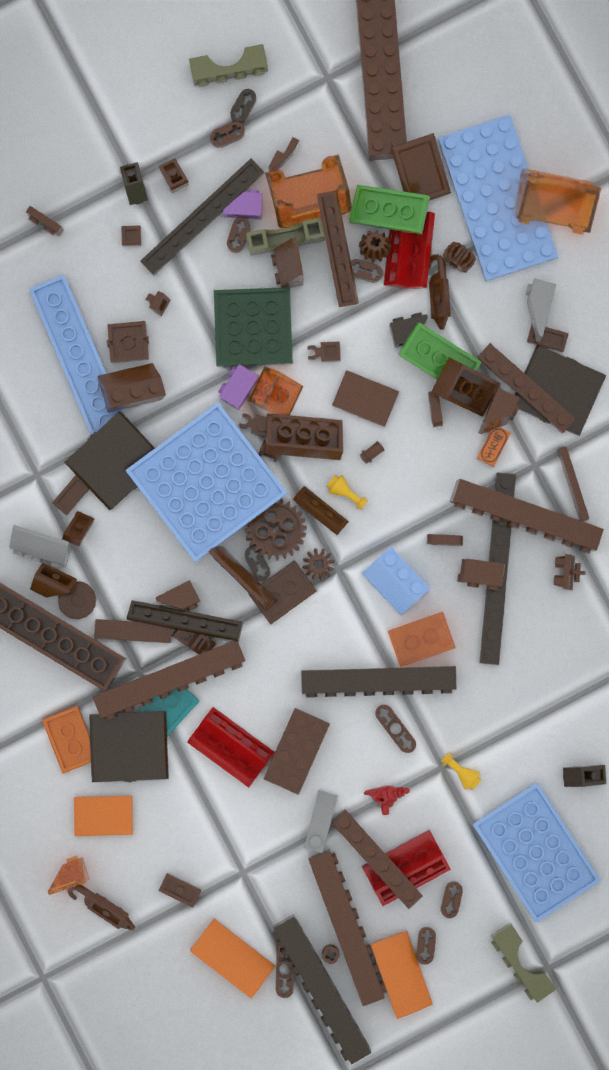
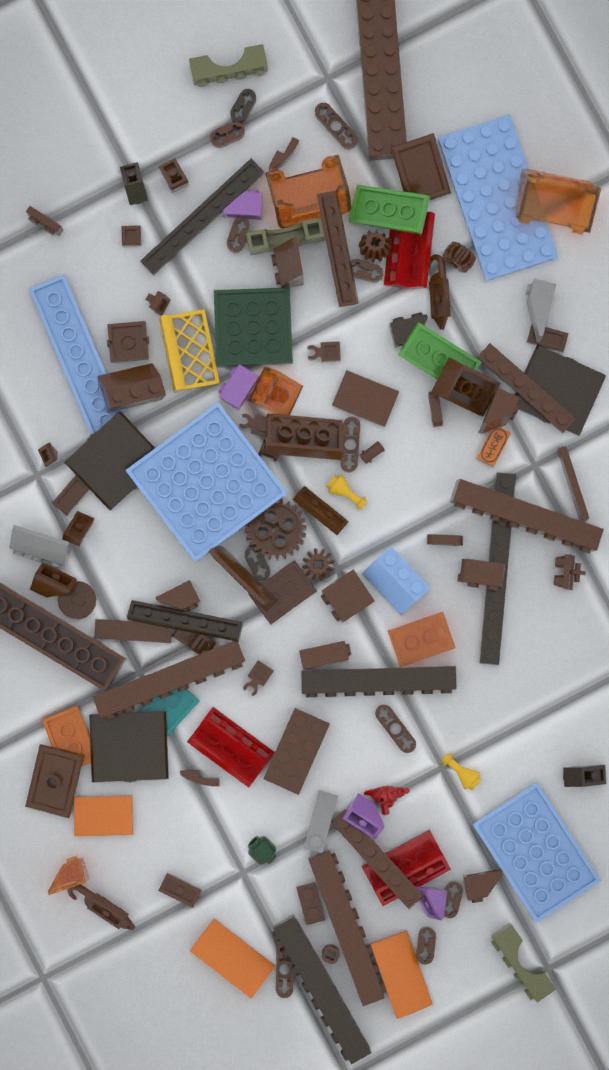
none -> reddish brown piece [25,744,84,818]
none -> reddish brown slope [38,442,58,467]
none -> yellow fence [159,309,220,393]
none -> reddish brown slope [180,770,220,786]
none -> reddish brown plate [243,660,274,696]
none -> dark green head [248,836,276,865]
none -> reddish brown plate [296,882,325,925]
none -> reddish brown brick [299,641,351,670]
none -> reddish brown beam [315,103,357,149]
none -> reddish brown piece [321,569,375,623]
none -> reddish brown beam [340,417,360,473]
none -> medium lavender slope [342,793,385,840]
none -> medium lavender slope [415,886,447,921]
none -> reddish brown slope [463,869,503,903]

